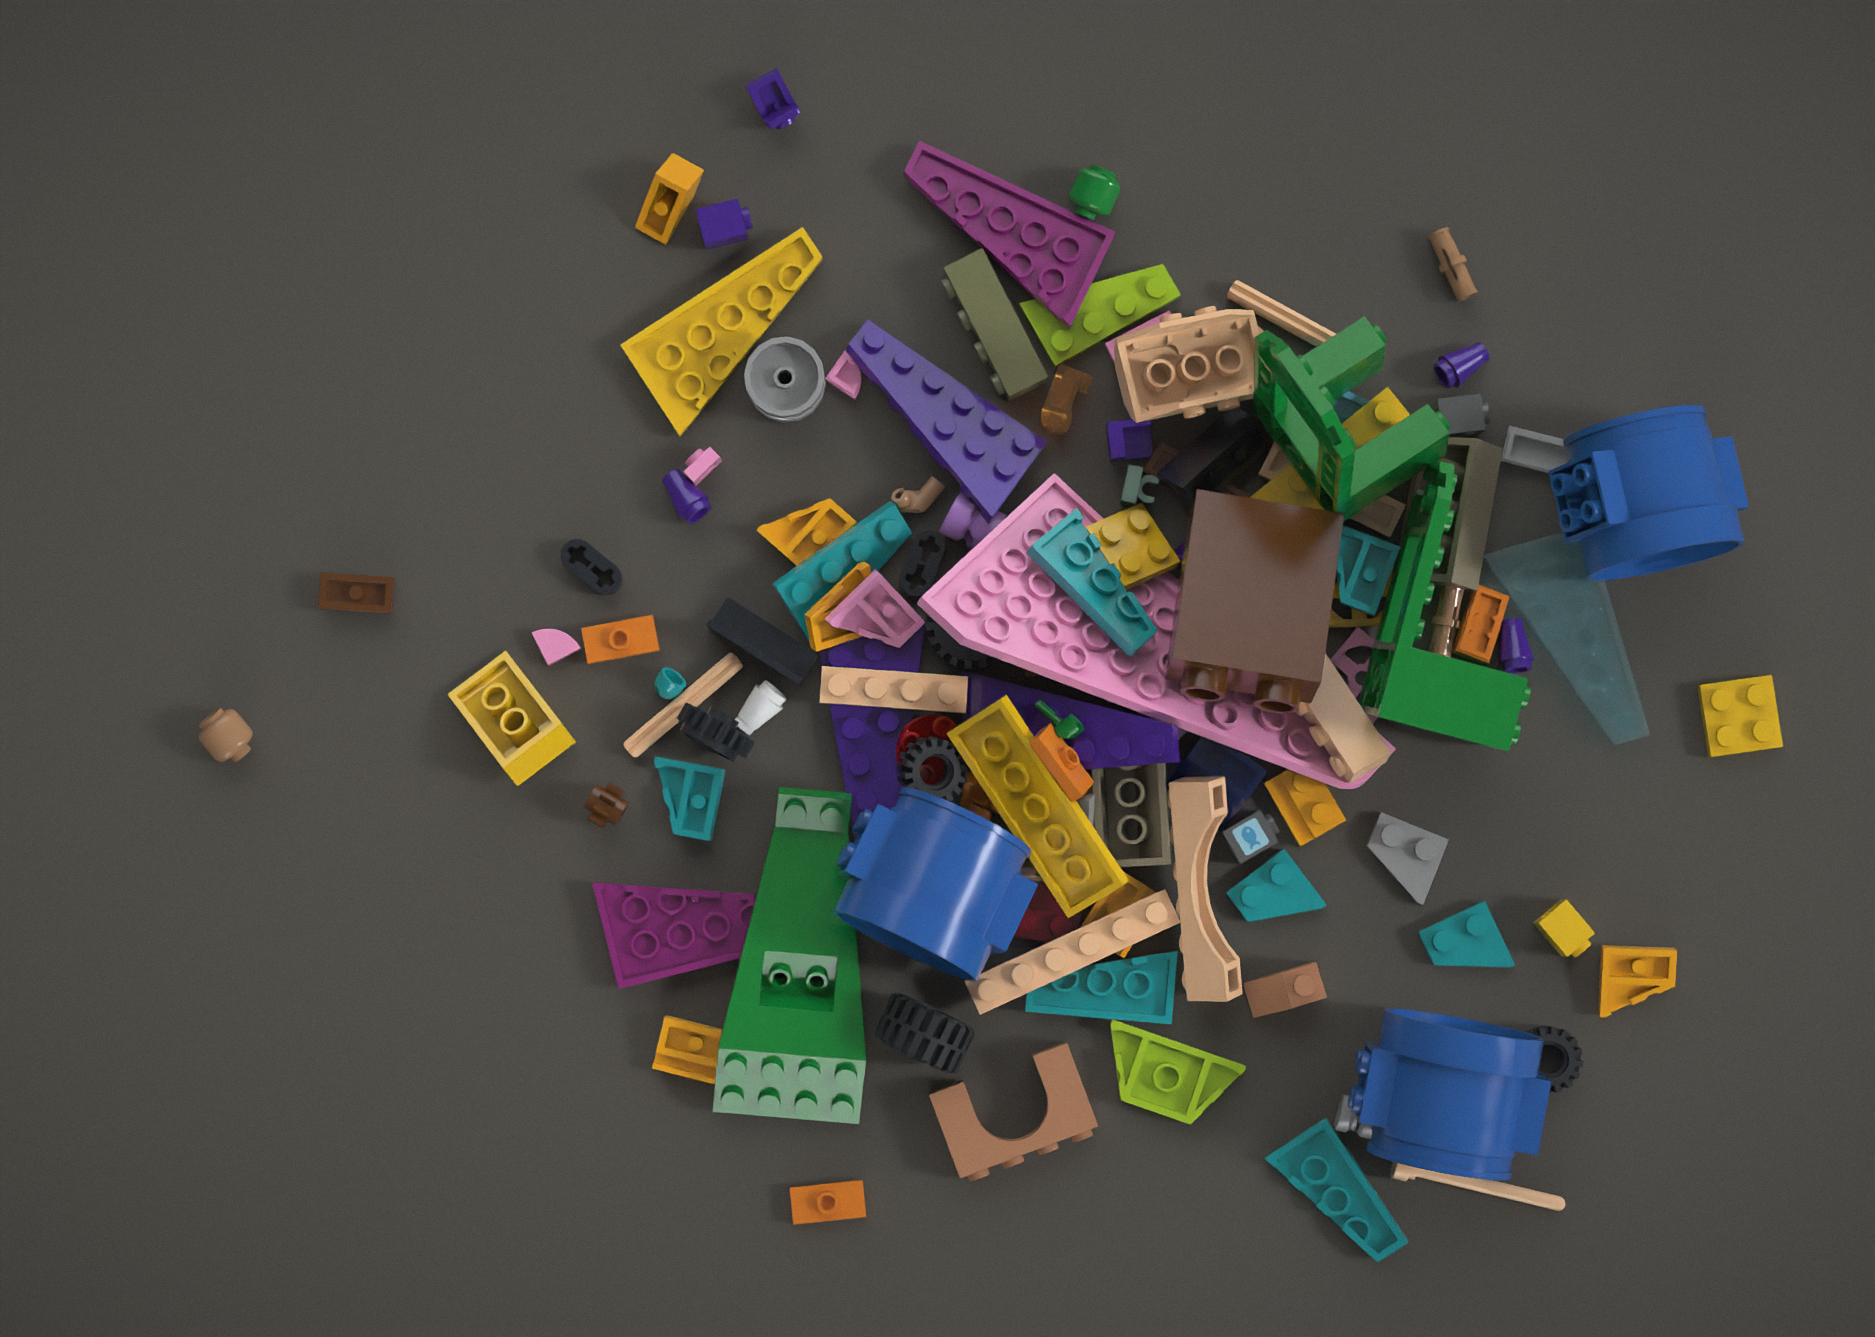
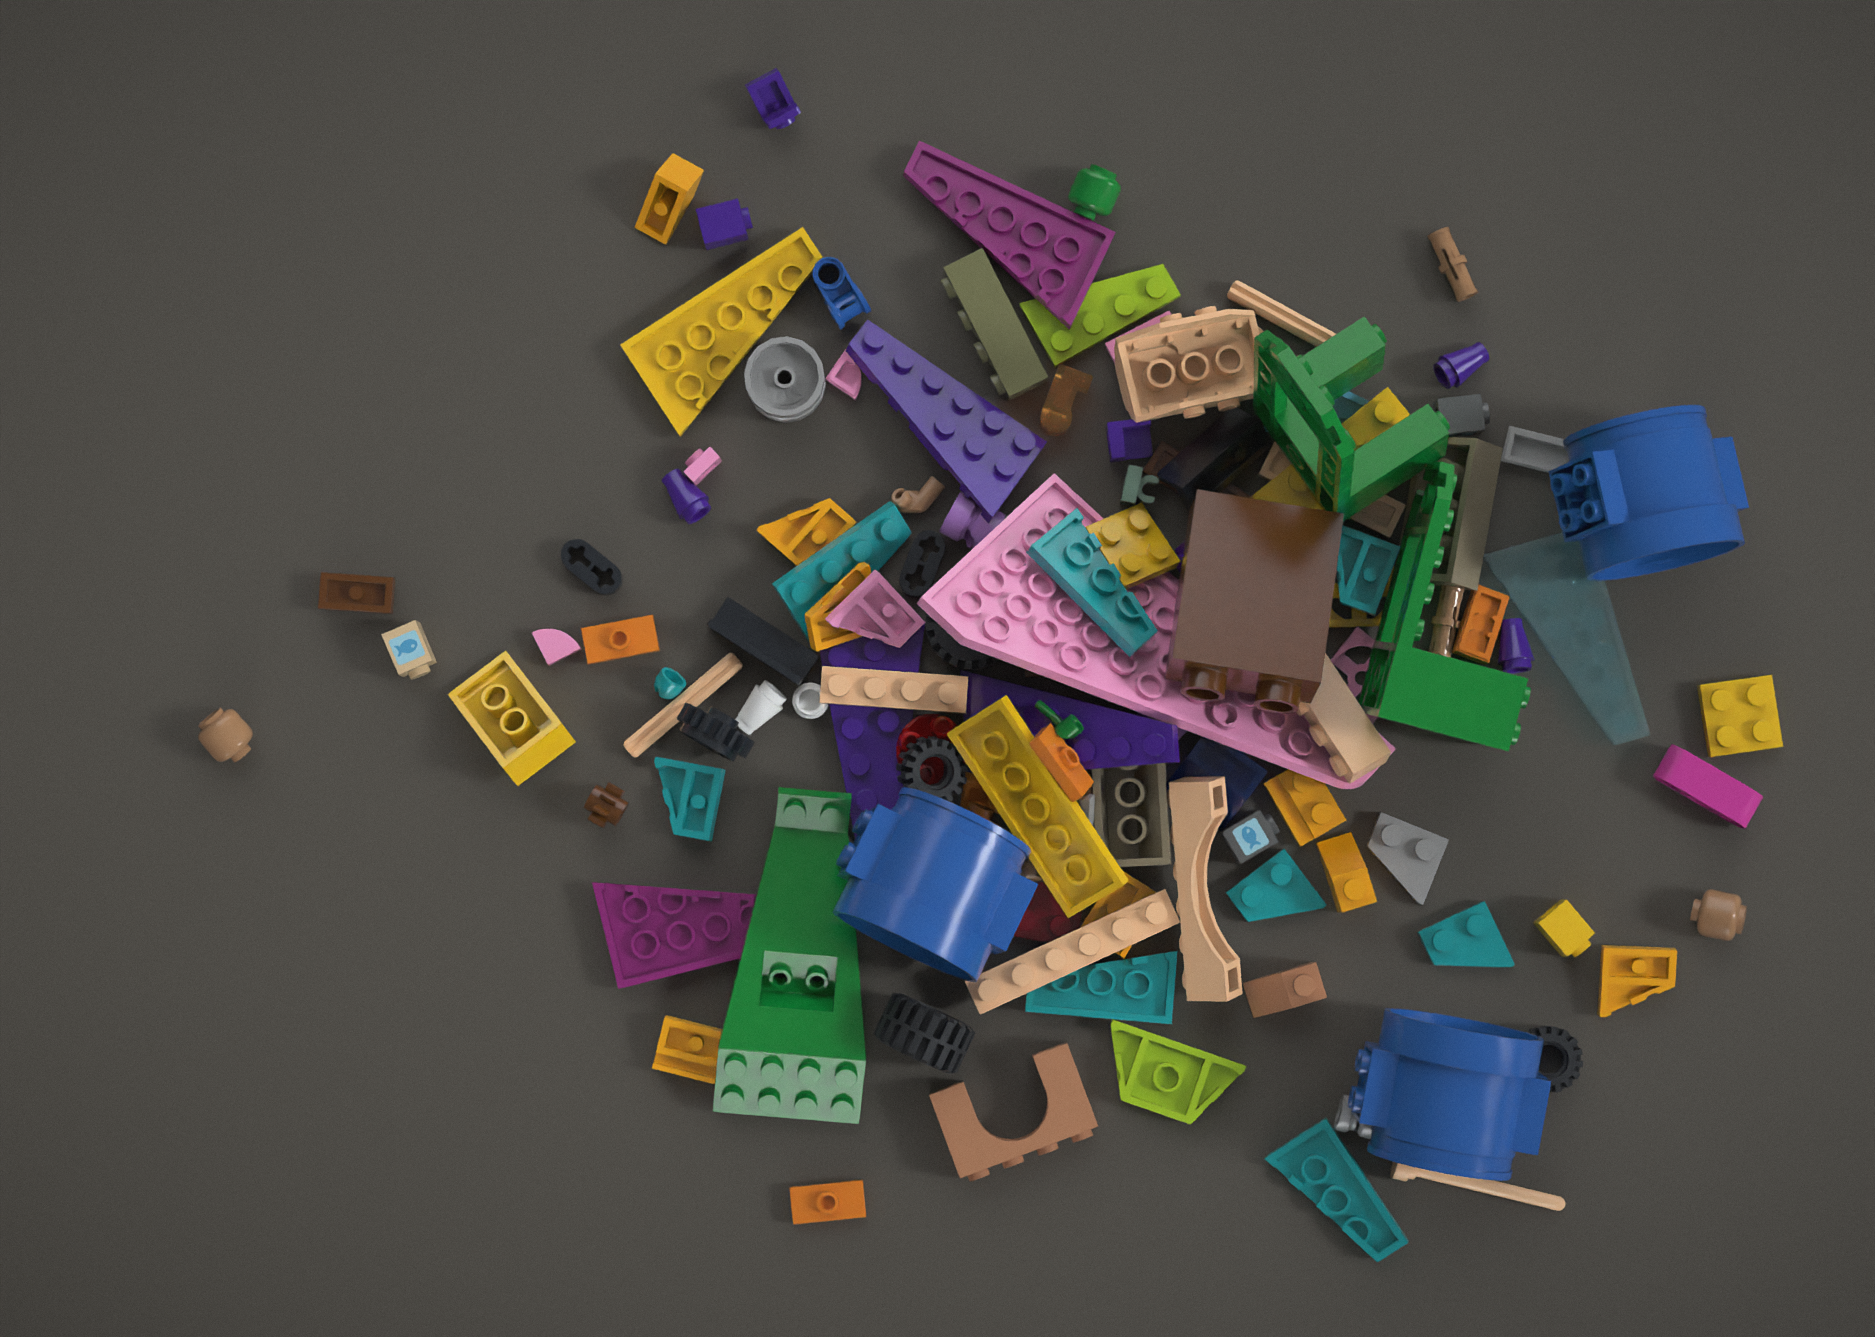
none -> tan brick [381,620,437,680]
none -> white plate [792,683,828,719]
none -> blue piece [813,257,871,330]
none -> light orange slope [1316,832,1377,913]
none -> dark pink beam [1653,744,1763,829]
none -> medium nougat head [1690,889,1747,941]

